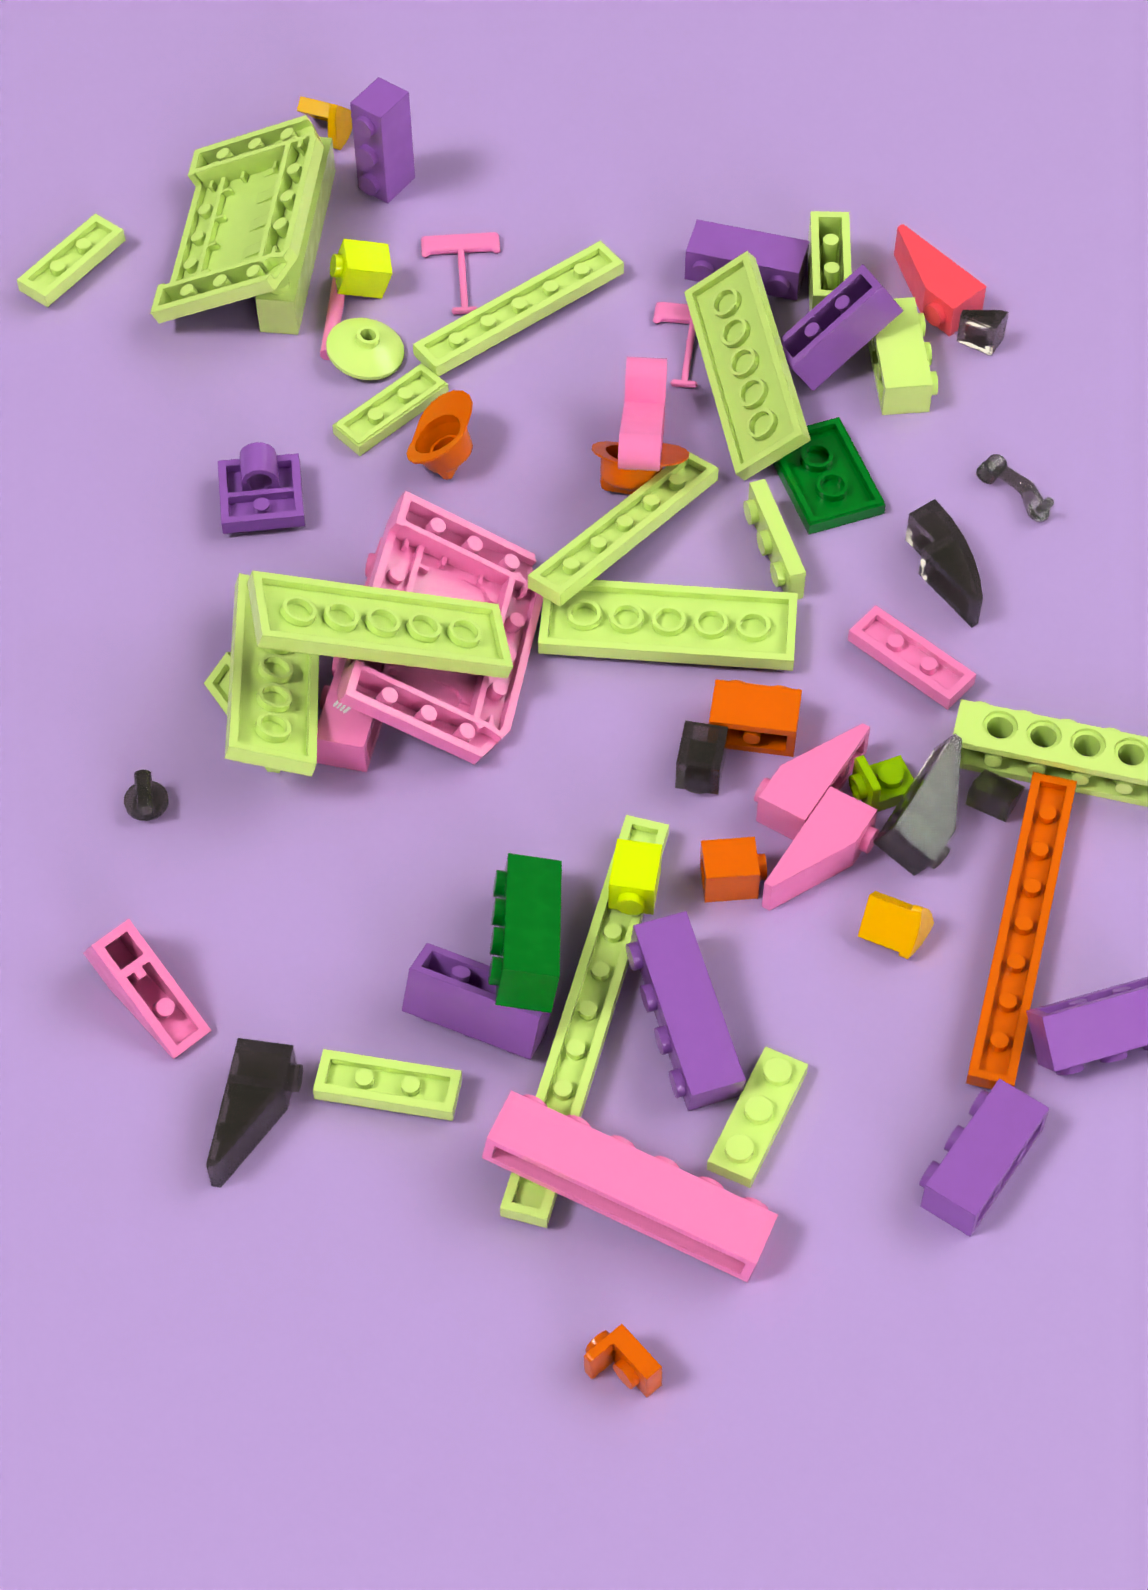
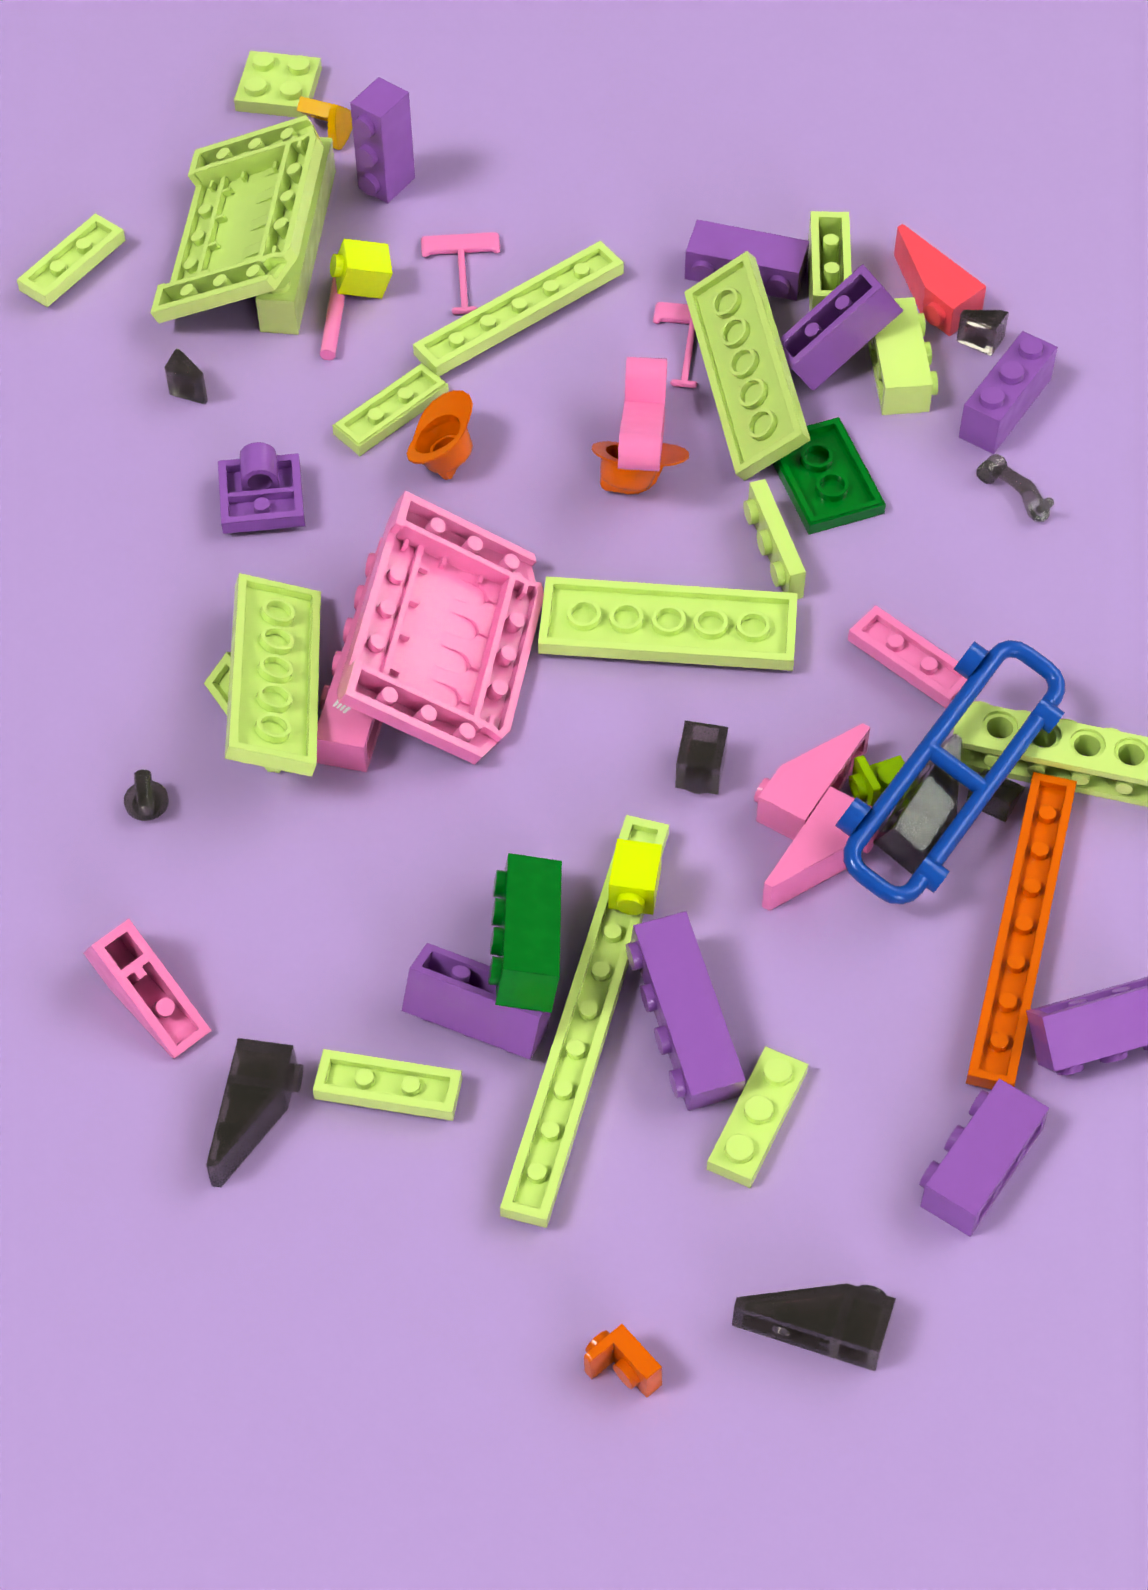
yellowish green plate [247,570,513,678] -> none
yellowish green dish [326,318,404,380] -> none
bright pink brick [482,1090,778,1283] -> none
yellowish green plate [528,451,719,606] -> none
orange brick [699,837,767,903] -> none
orange brick [707,679,802,757] -> none
yellow tile [858,891,934,959] -> none
clear smoke slope [905,499,983,628] -> none
none -> clear smoke slope [164,348,208,404]
none -> yellowish green plate [234,51,322,118]
none -> clear smoke slope [732,1283,896,1371]
none -> blue bar [835,640,1065,905]
none -> medium lavender brick [959,331,1058,454]

